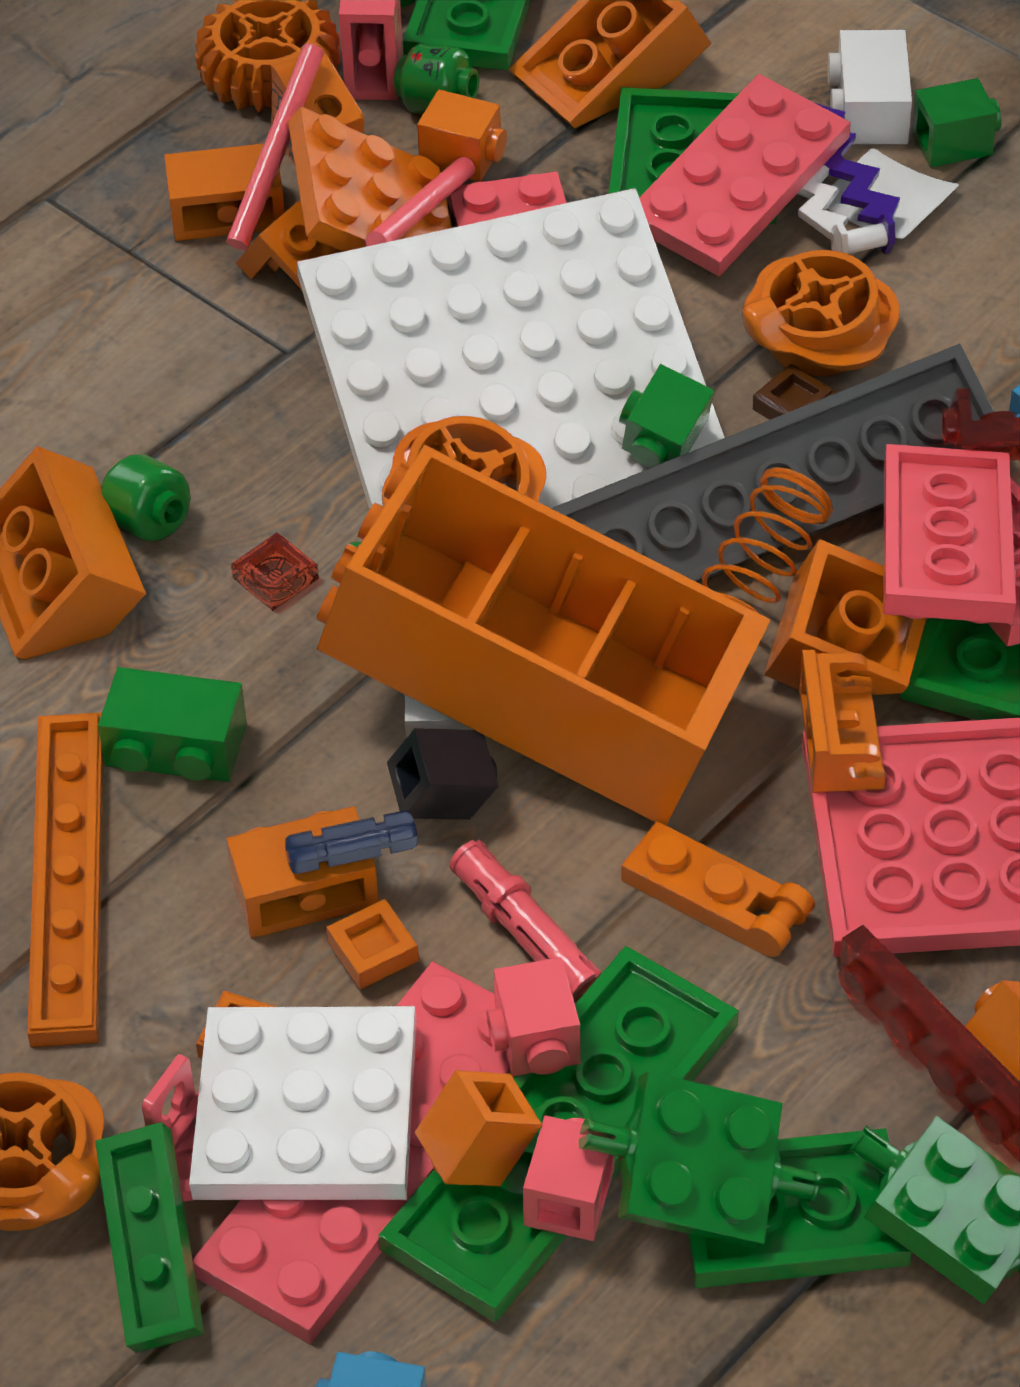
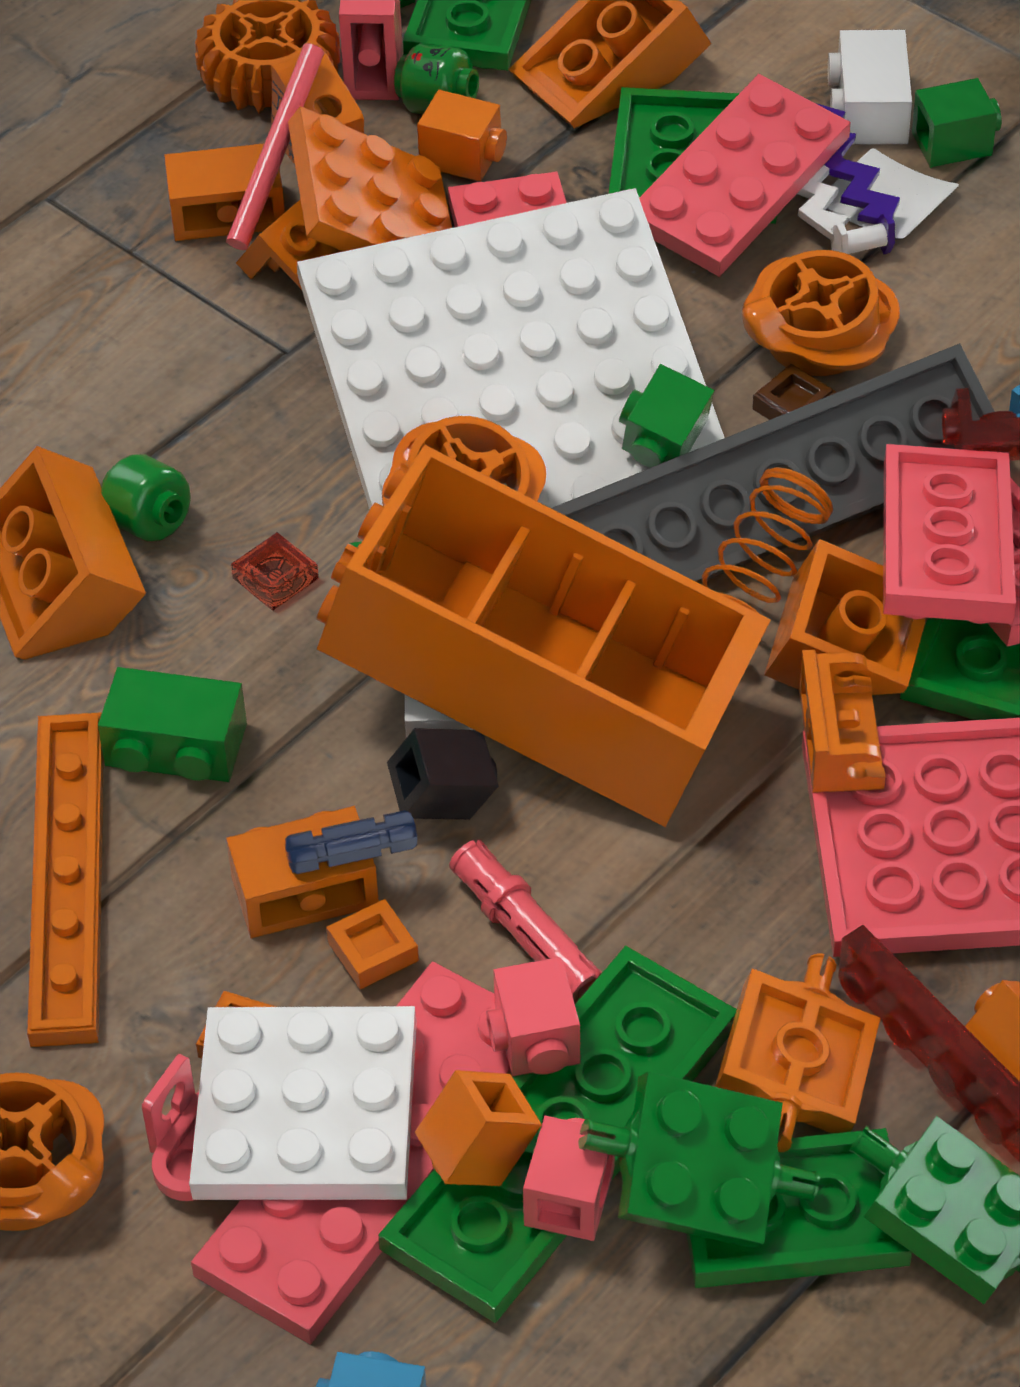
green plate [95,1122,204,1353] -> none
coral bar [365,157,475,246] -> none
orange plate [621,821,815,957] -> none
none -> orange plate [715,953,880,1152]

